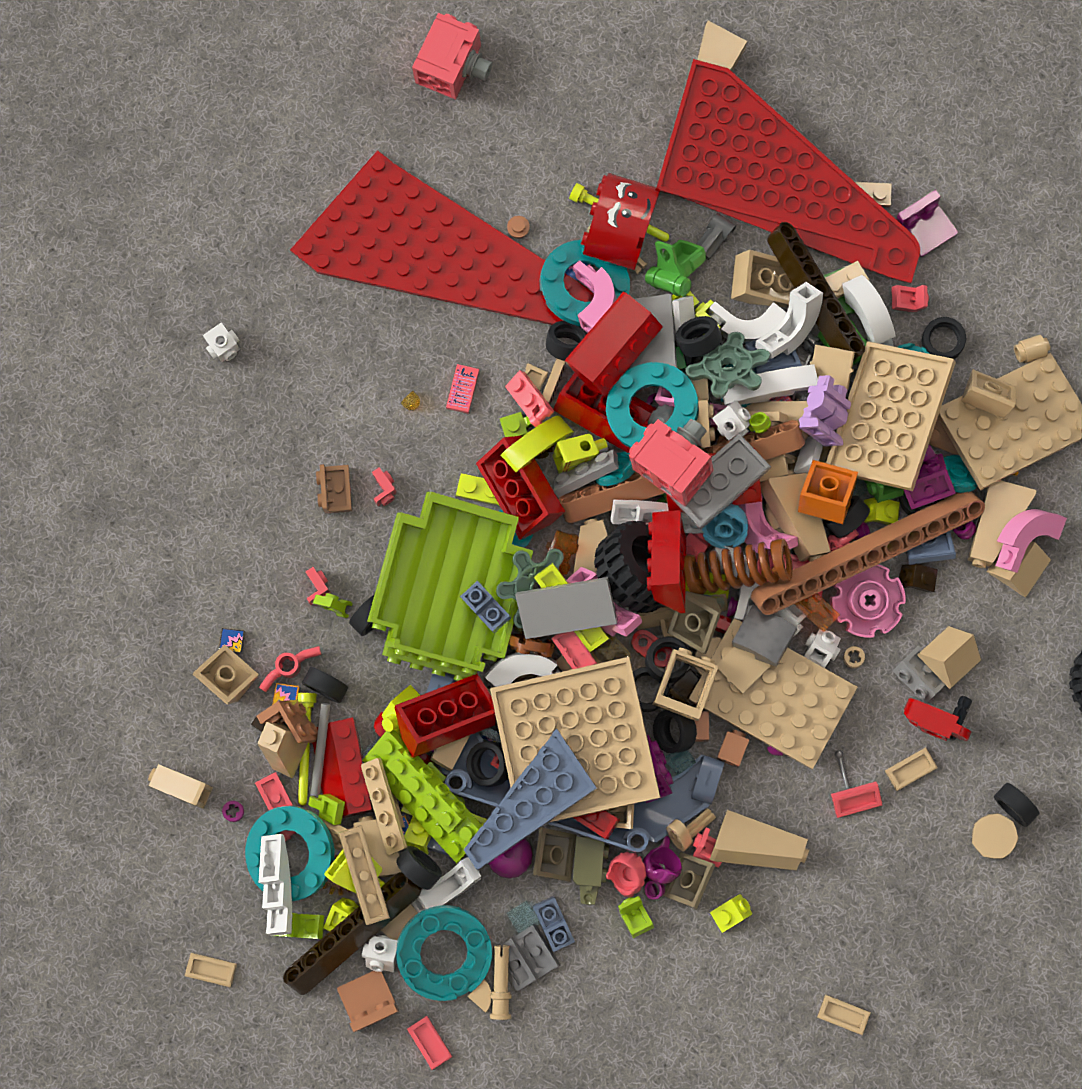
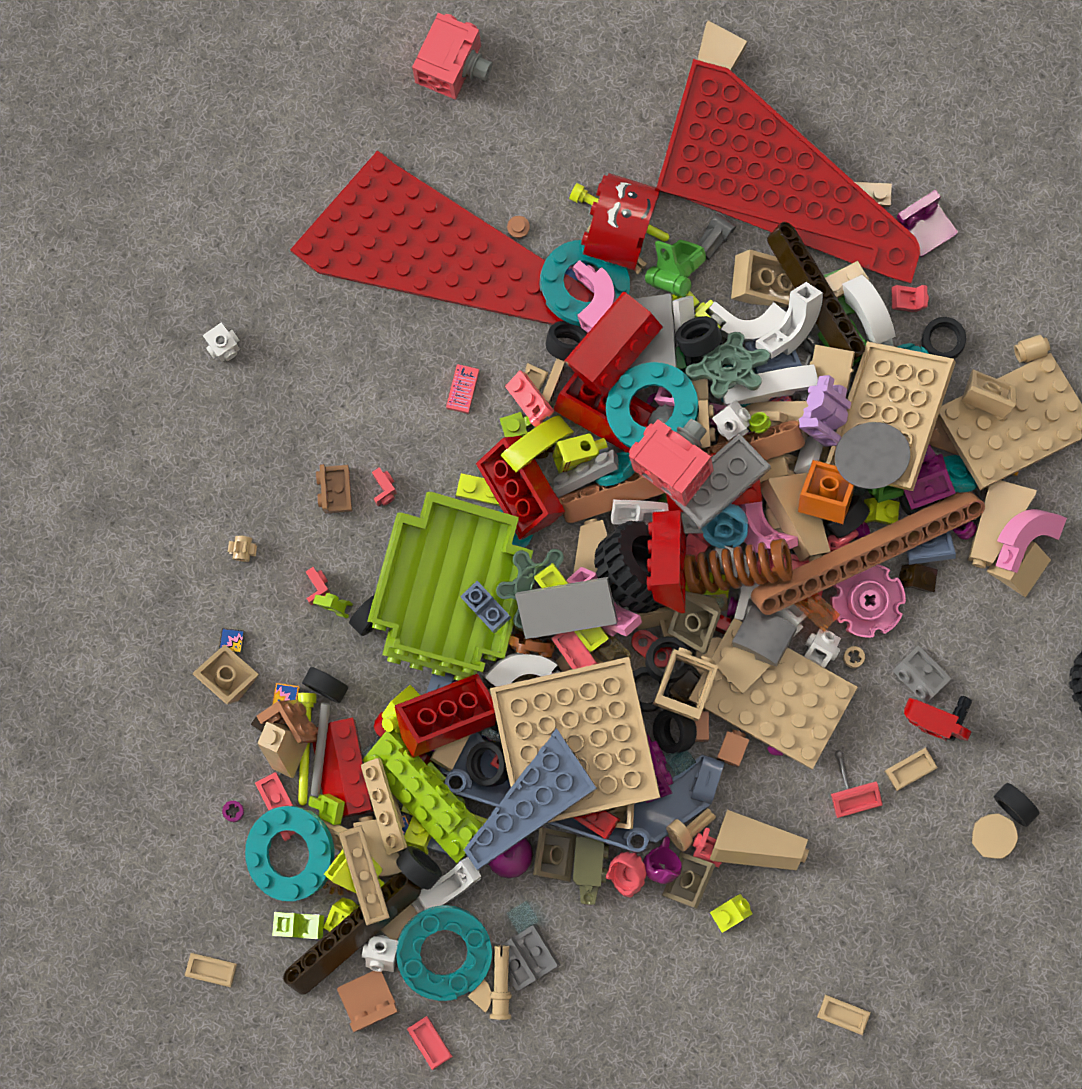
tan slope [148,764,213,809] -> none
coral piece [259,646,322,692] -> none
white slope [259,834,292,936] -> none
clear yellow hinge [400,391,420,410] -> none
sand blue slope [533,896,575,952] -> none
clear orange hips [546,530,579,575] -> none
lime bracket [618,896,654,938] -> none
magenta hinge [644,881,665,900] -> none
tan slope [917,626,981,689] -> none
none -> tan gear [228,536,257,562]
none -> flat silver sticker [835,422,910,489]

